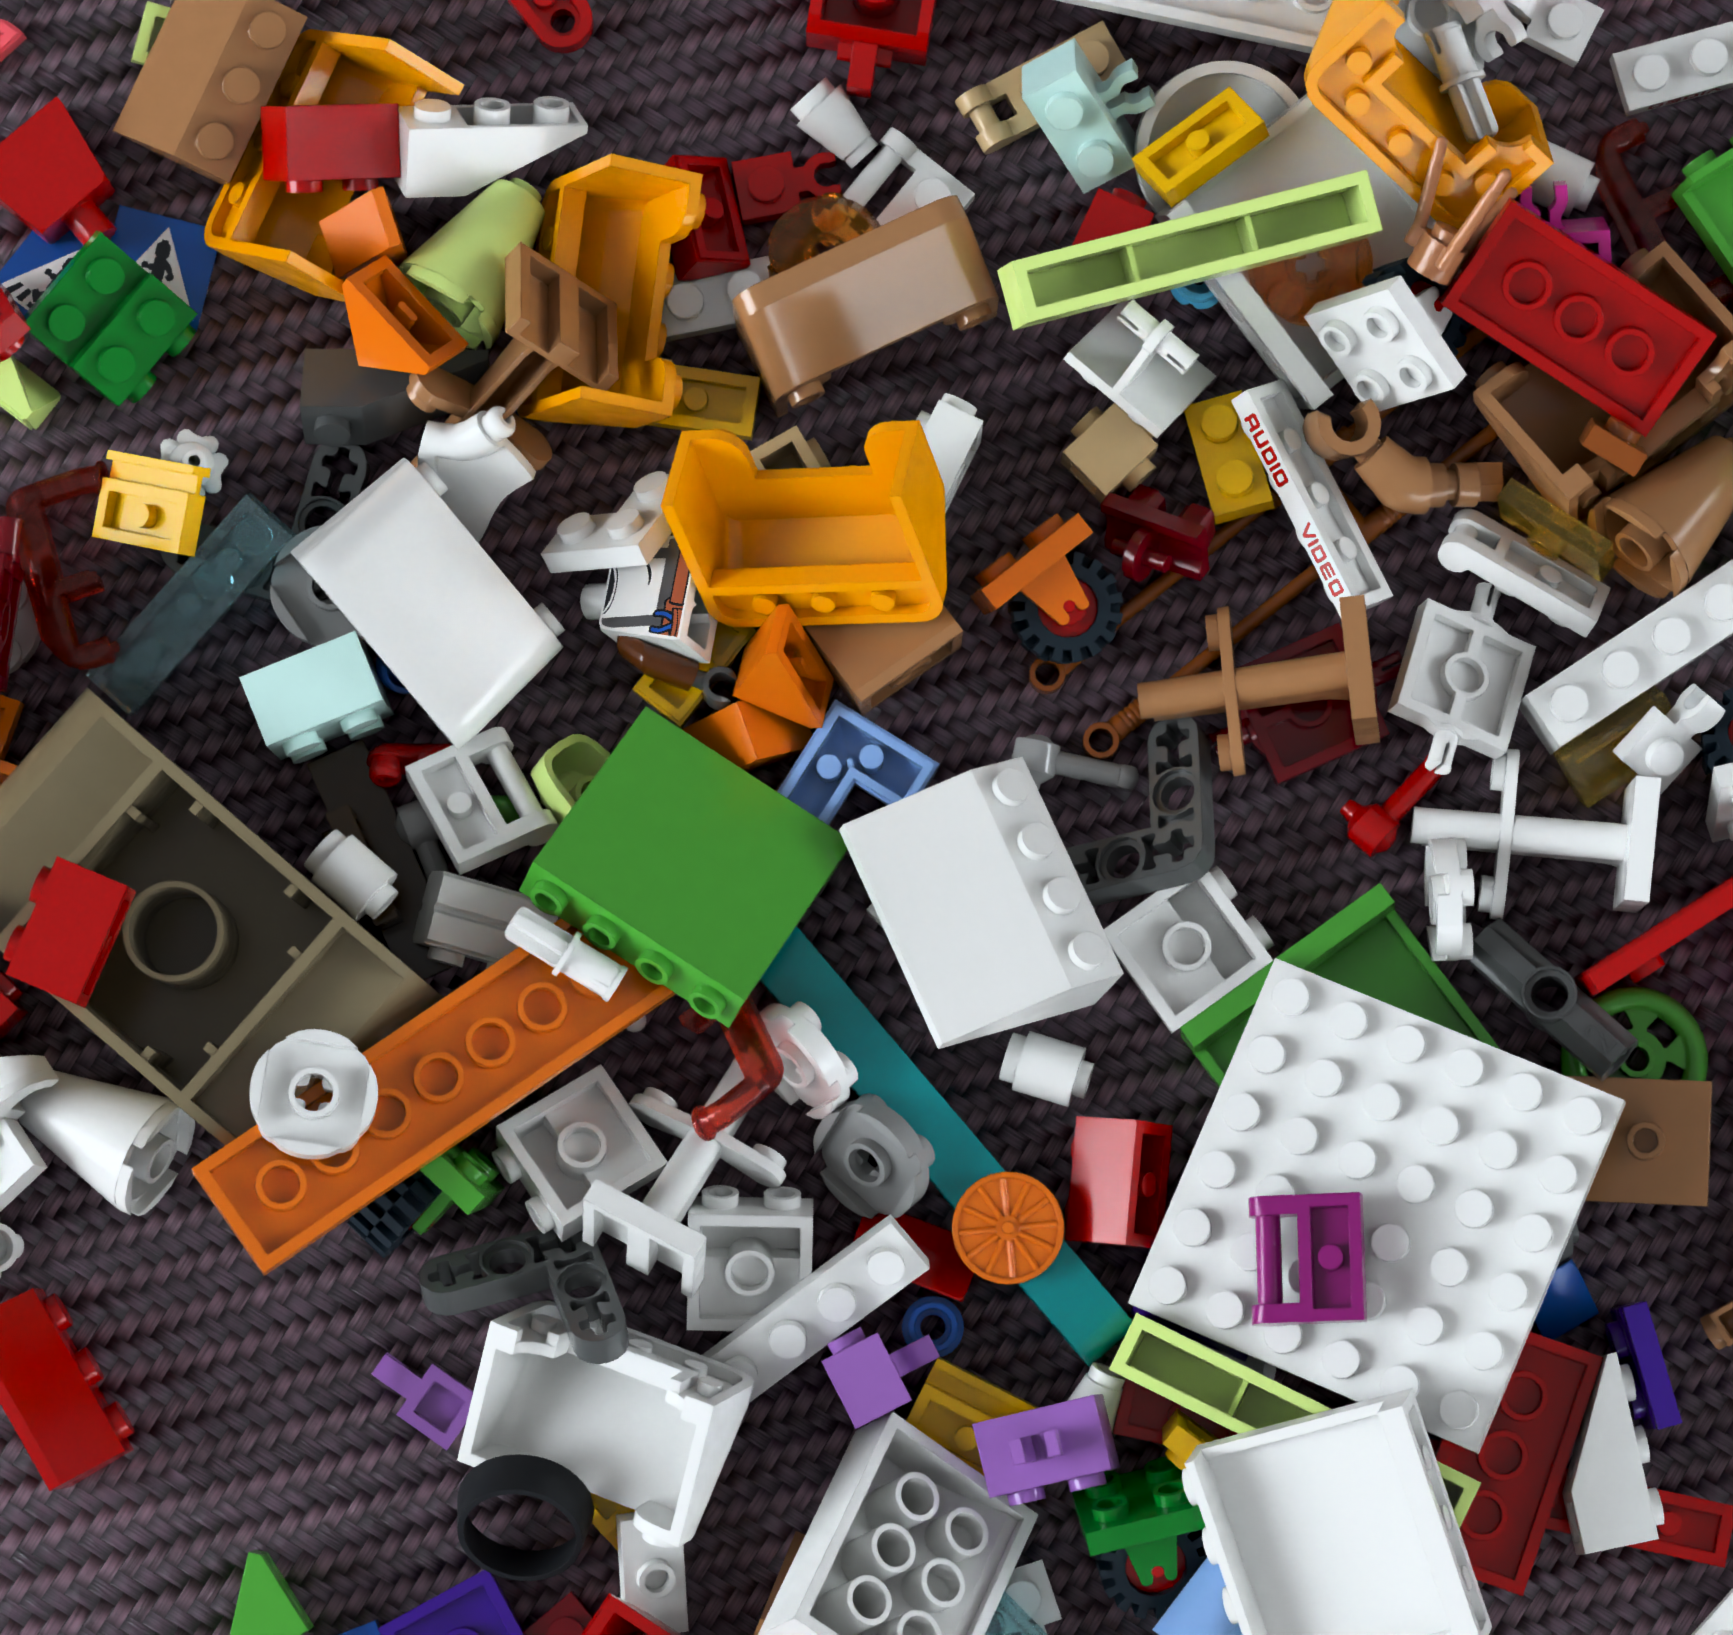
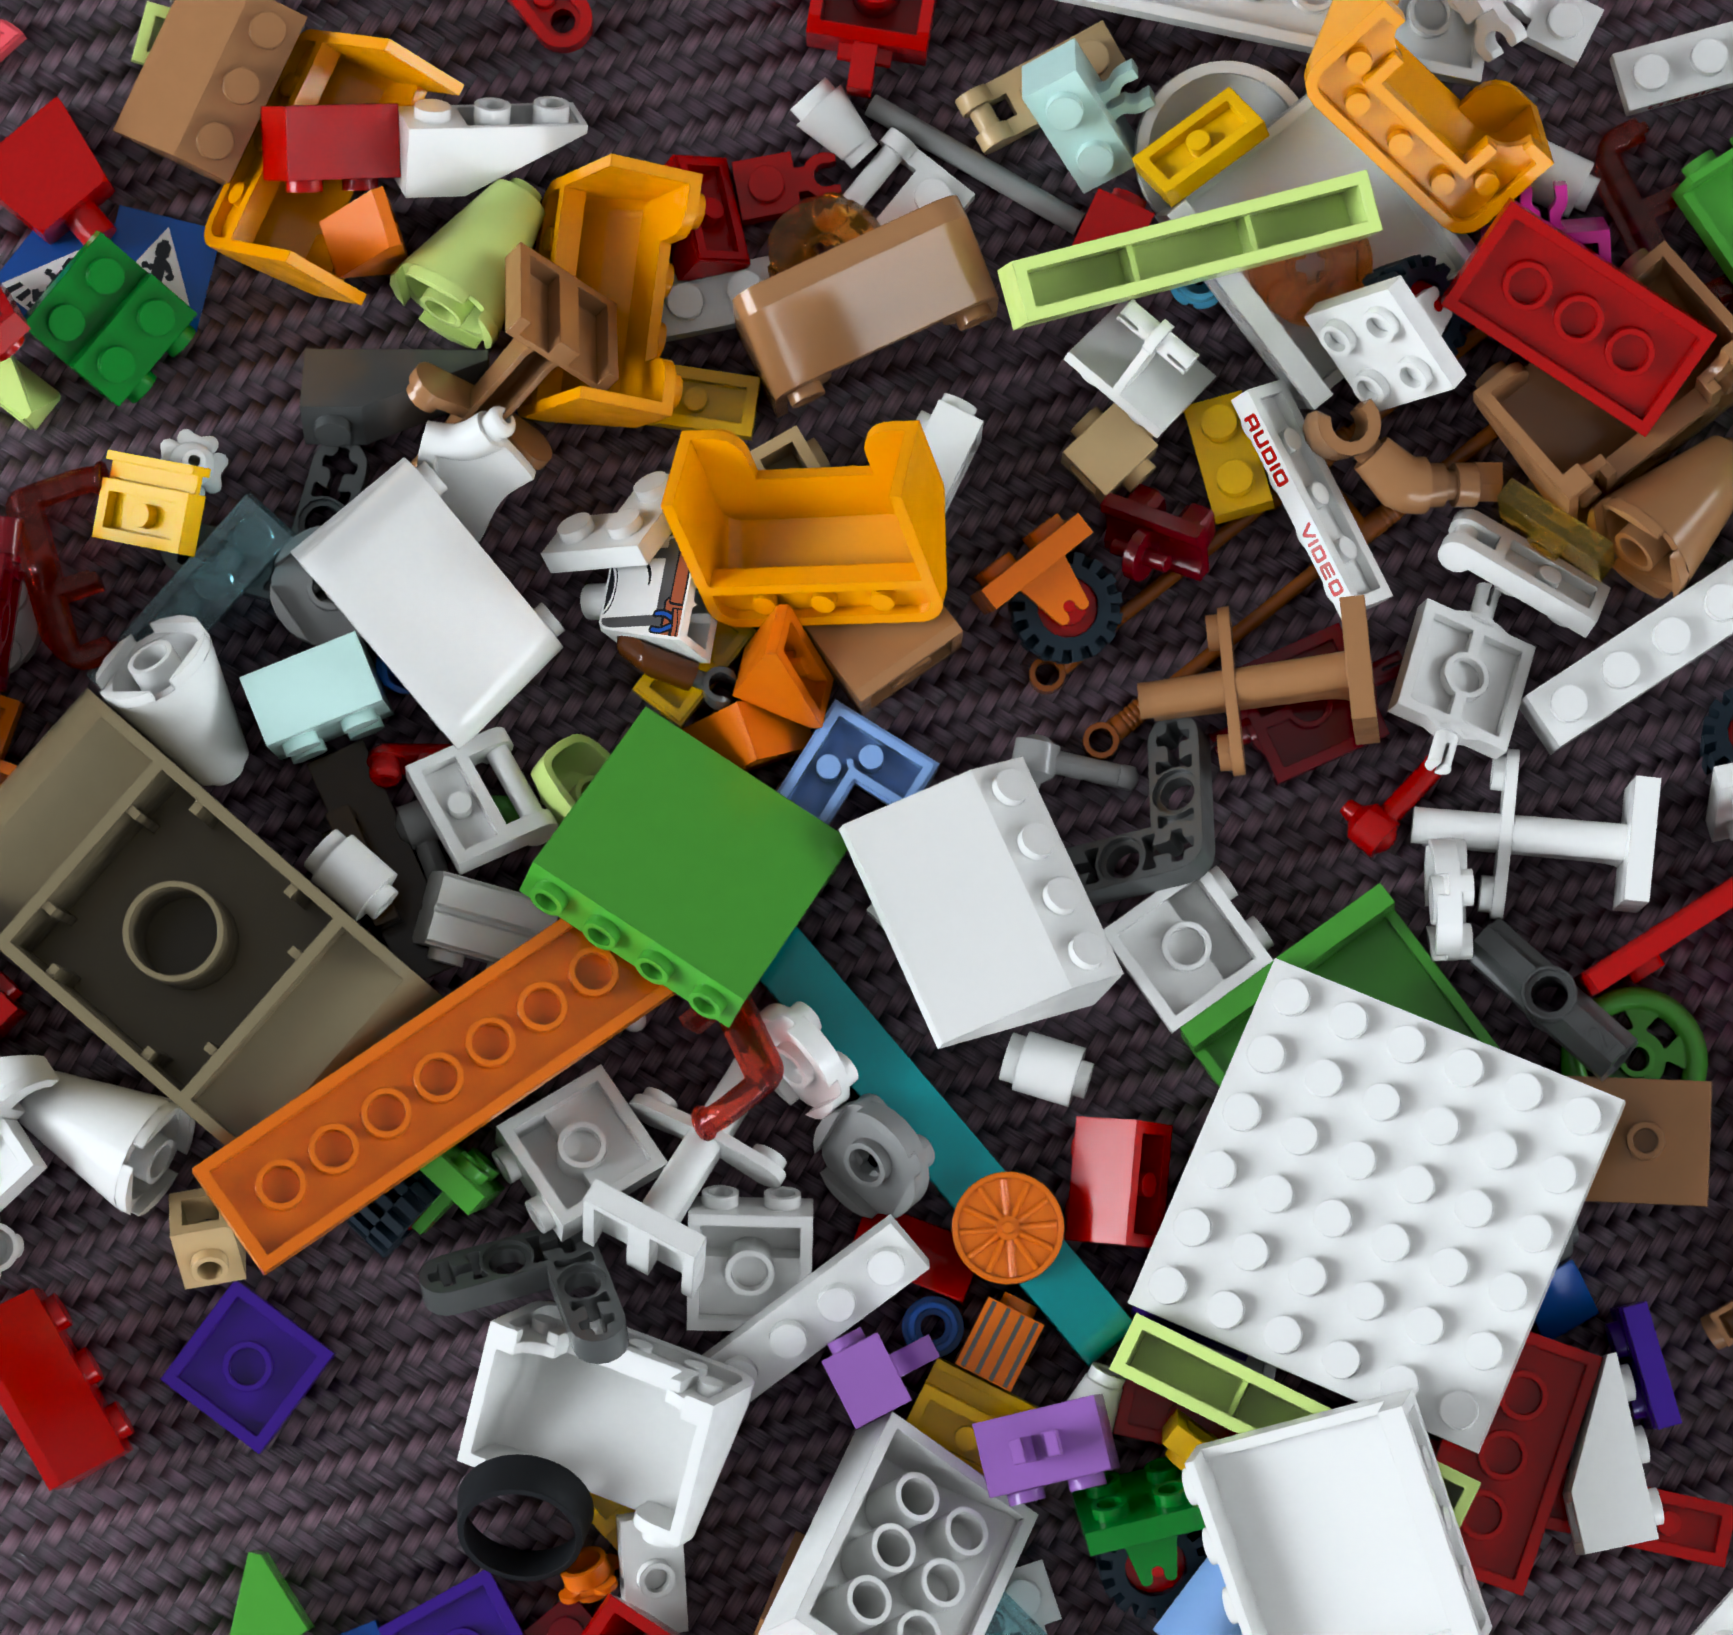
red brick [3,856,137,1008] -> none
white plate [249,1029,378,1159] -> none
orange slope [342,255,469,375] -> none
medium lavender plate [371,1352,473,1450] -> none
white axle [504,907,628,1002] -> none
magenta plate [1248,1192,1367,1327] -> none
nougat plant [1404,136,1518,286] -> none
white axle [1423,20,1498,144] -> none
clear yellow plate [1553,686,1672,808] -> none
dark orange plate [1578,416,1648,477] -> none
white plate [1612,683,1726,794] -> none
none -> white cone [96,615,249,786]
none -> dark purple plate [160,1280,337,1454]
none -> tan brick [169,1188,247,1290]
none -> orange plate [558,1546,619,1605]
none -> light grey bar [864,94,1086,235]
none -> orange brick [954,1292,1044,1392]

